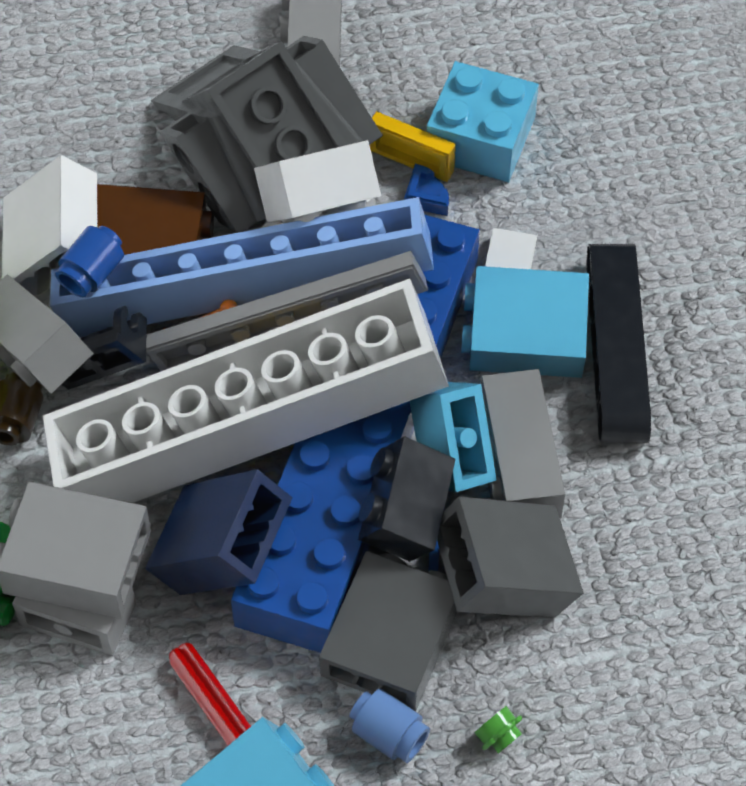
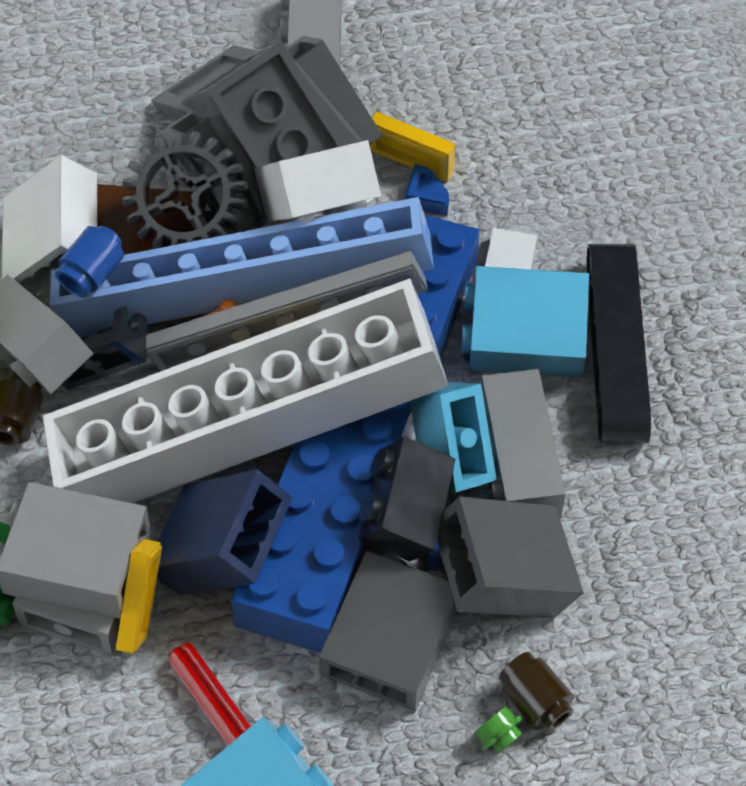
medium blue brick [349,688,430,763] -> none
medium azure brick [426,61,539,183] -> none
none -> yellow tile [116,539,162,654]
none -> dark grey gear [122,130,249,249]
none -> dark brown brick [499,652,574,730]

